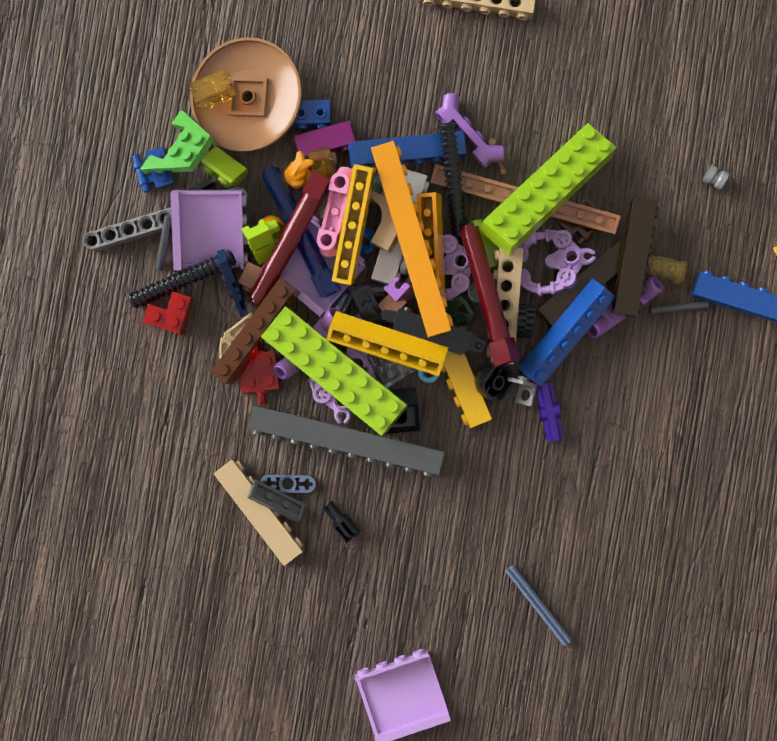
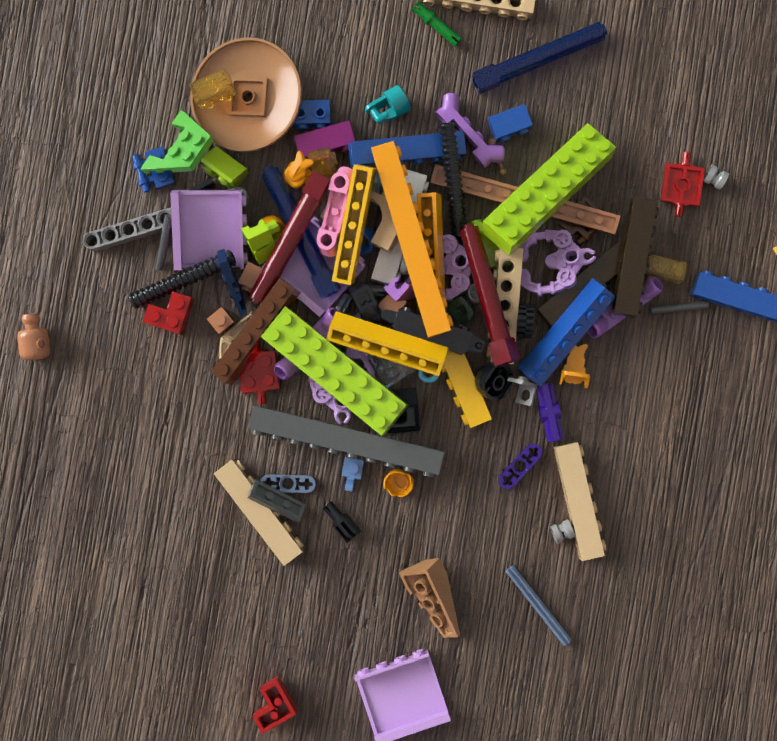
none -> nougat piece [17,313,50,360]
none -> nougat brick [207,307,236,335]
none -> red brick [252,675,298,734]
none -> medium blue plate [342,457,364,492]
none -> teal piece [365,85,411,124]
none -> light orange hair [383,468,414,497]
none -> medium nougat wedge [399,558,460,638]
none -> green pin [412,1,462,47]
none -> clear blue brick [471,22,607,94]
none -> blue brick [487,104,533,143]
none -> dark purple beam [498,443,542,489]
none -> light grey wheel [550,519,575,544]
none -> tan brick [553,442,606,561]
none -> light orange hair [560,344,590,388]
none -> red plate [660,152,705,217]

